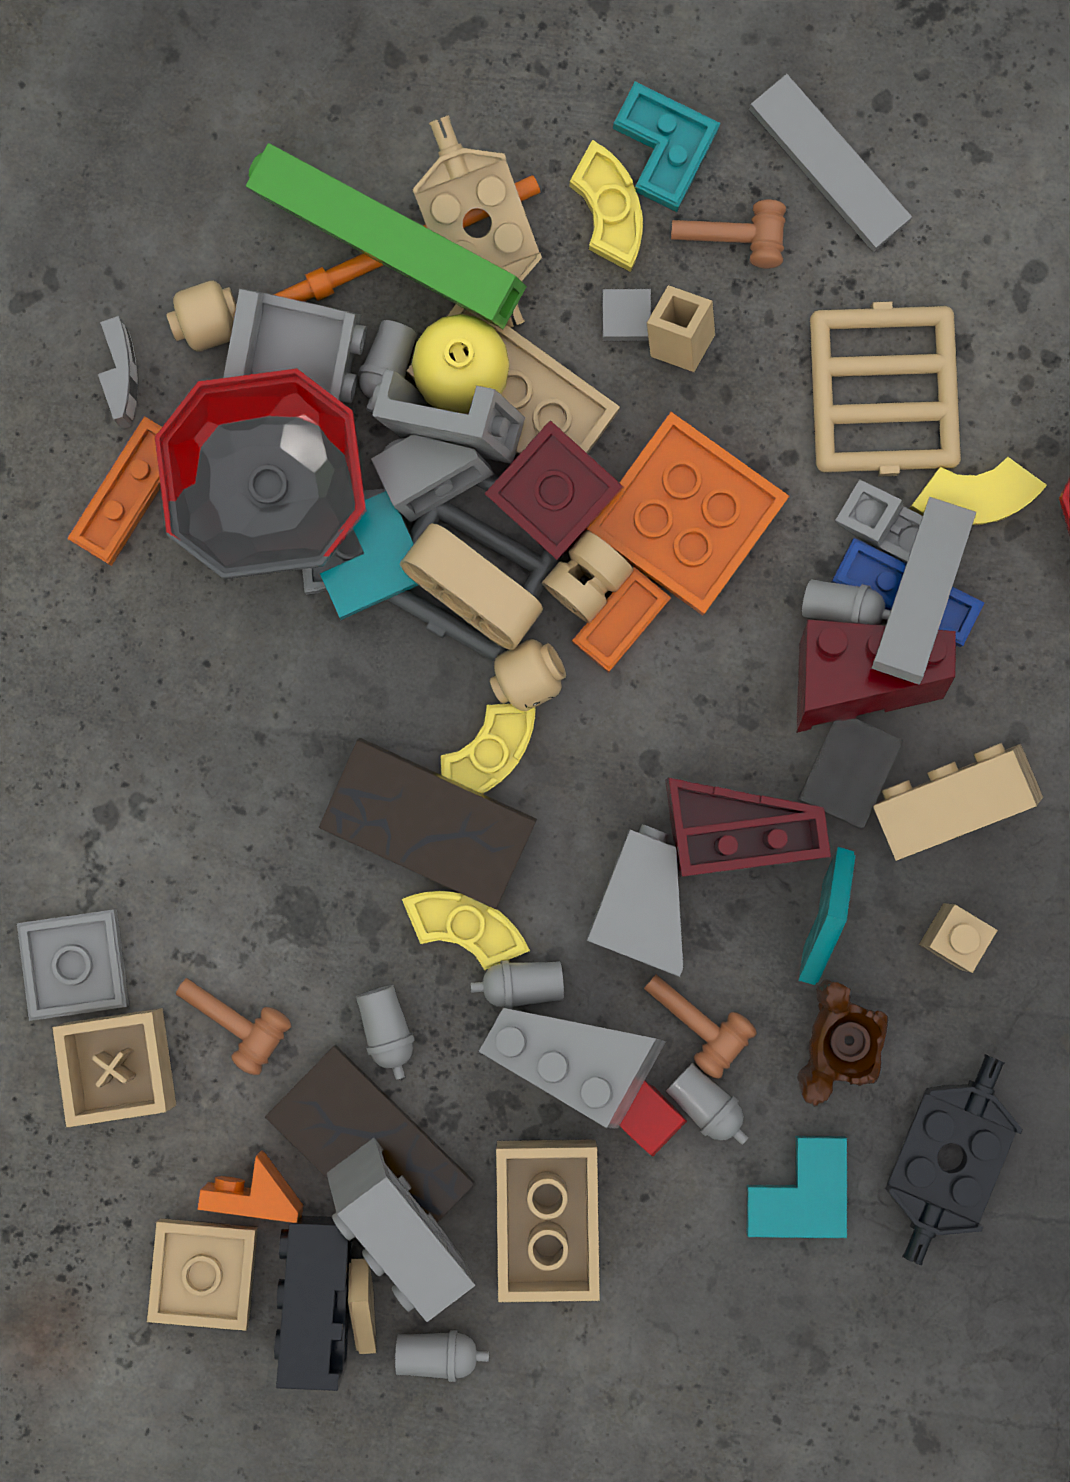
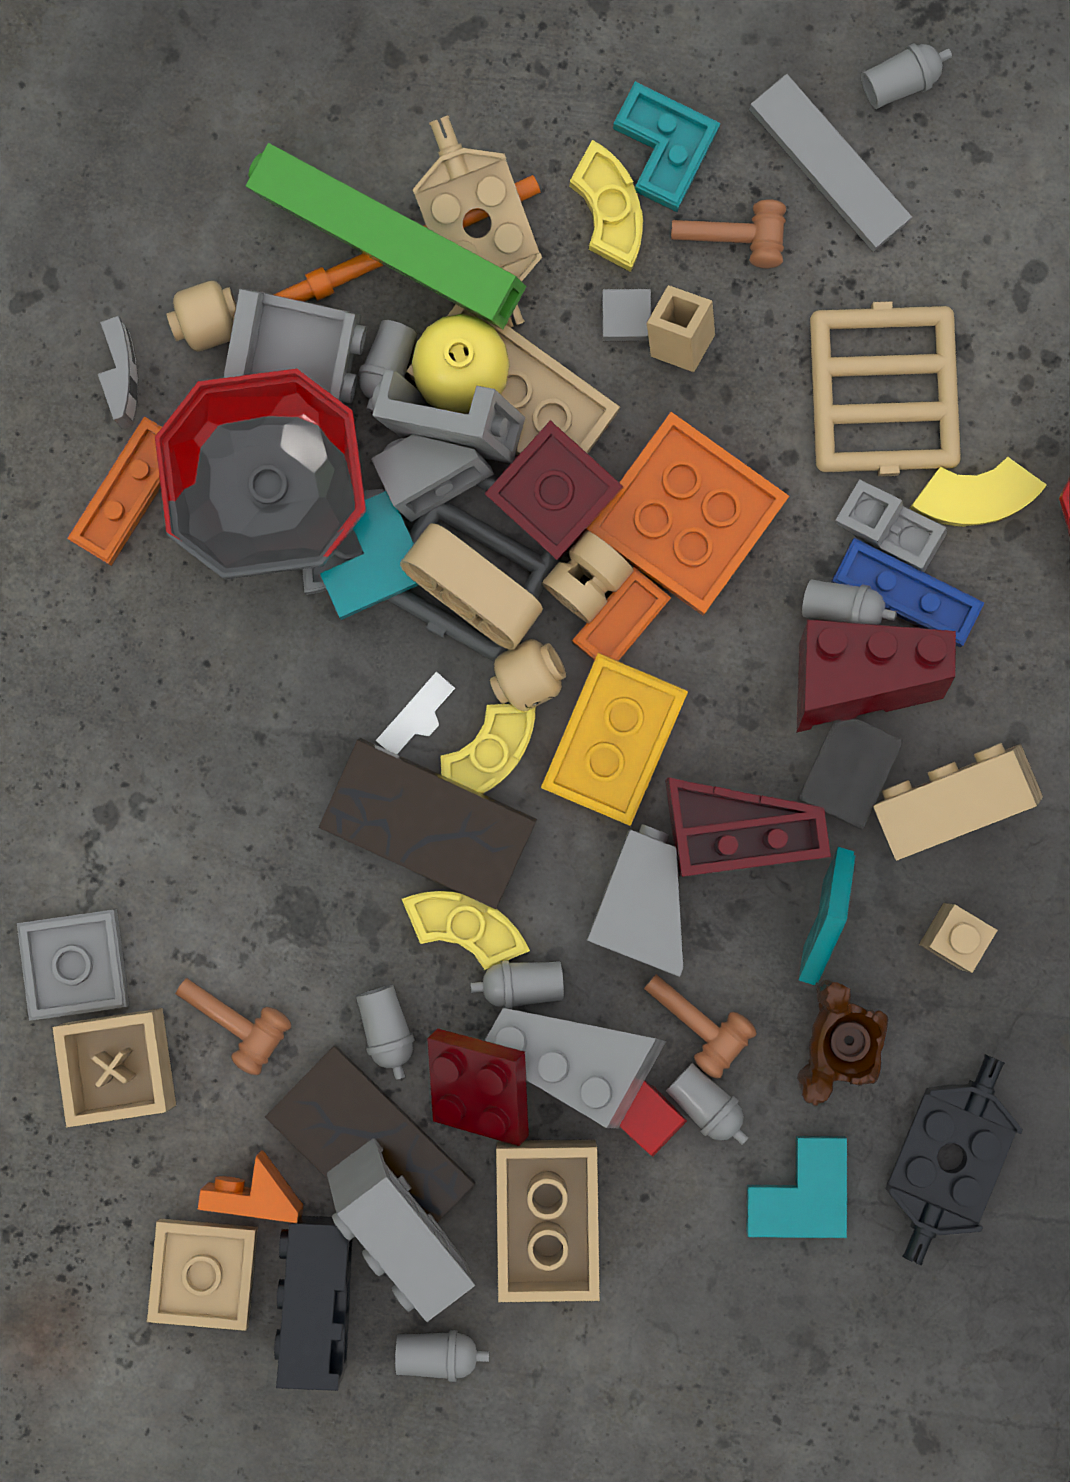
tan tile [348,1259,376,1354] -> none
light grey tile [871,497,976,685] -> none
none -> white sticker [376,672,455,754]
none -> dark red plate [427,1028,529,1146]
none -> yellow tile [541,653,688,826]
none -> light grey piece [861,43,952,109]

